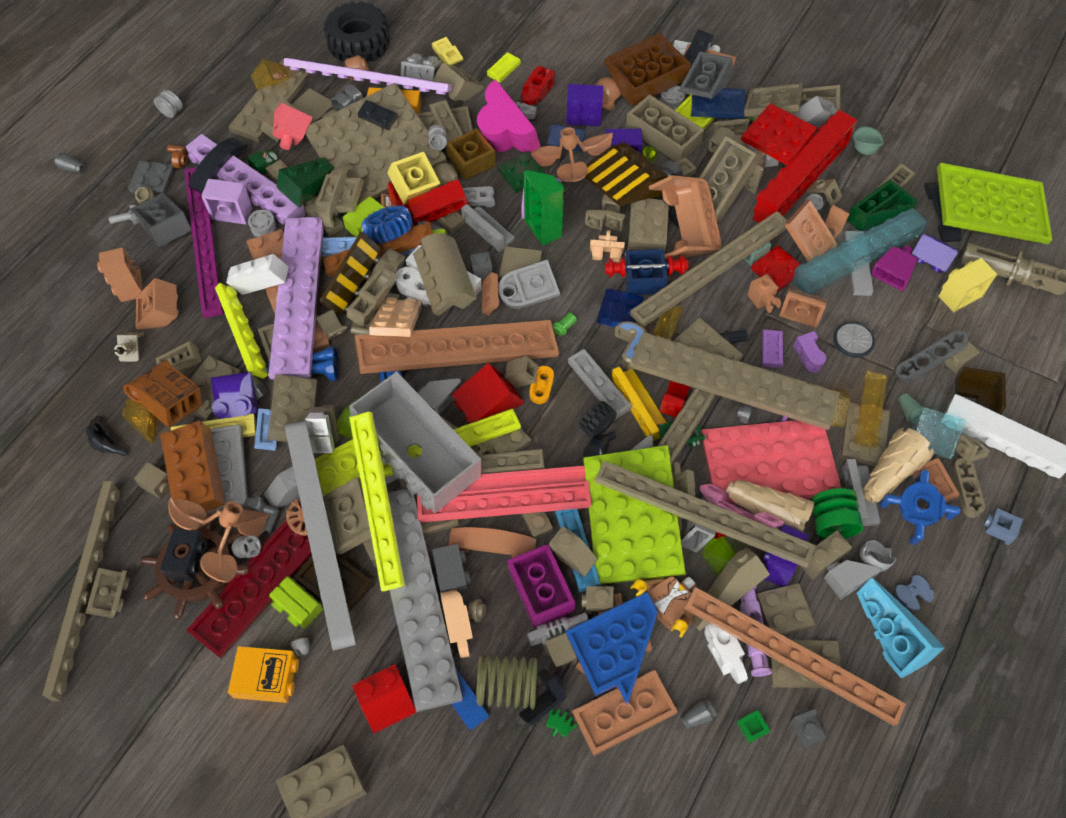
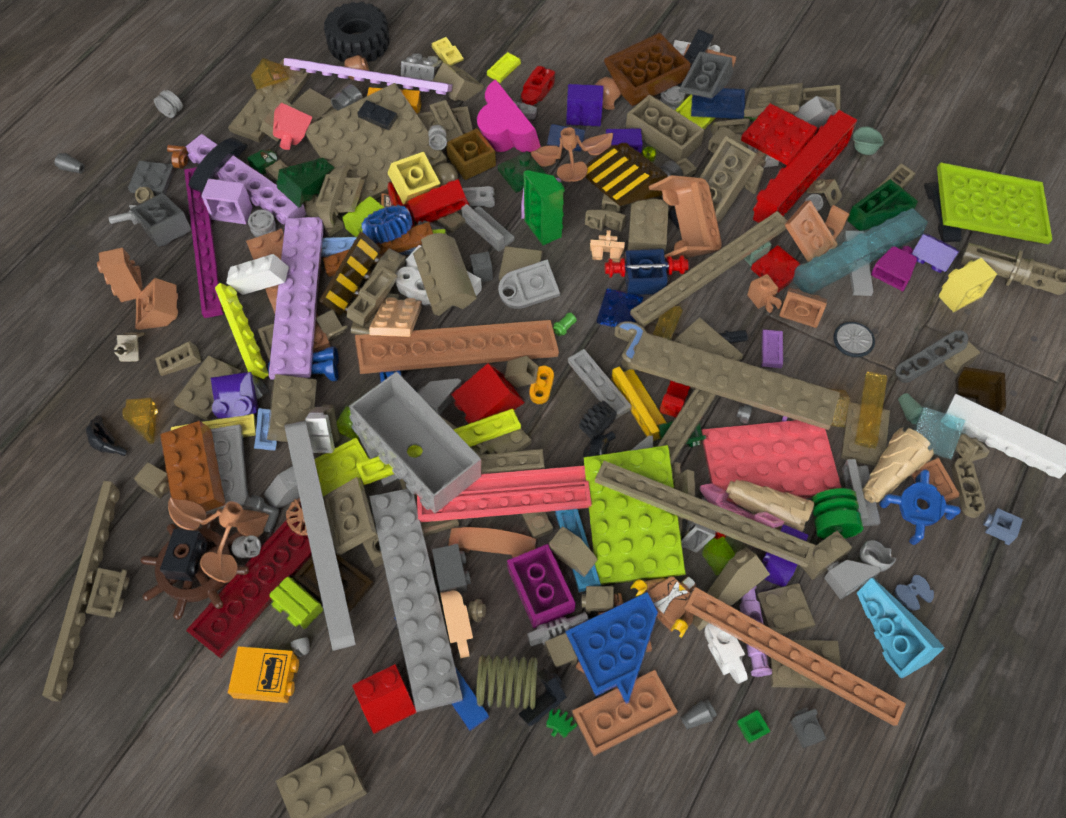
dark orange piece [123,359,202,428] -> none
neon yellow tile [349,412,405,591] -> none
nougat plate [482,272,500,315] -> none
medium lavender leg [793,331,826,373] -> none

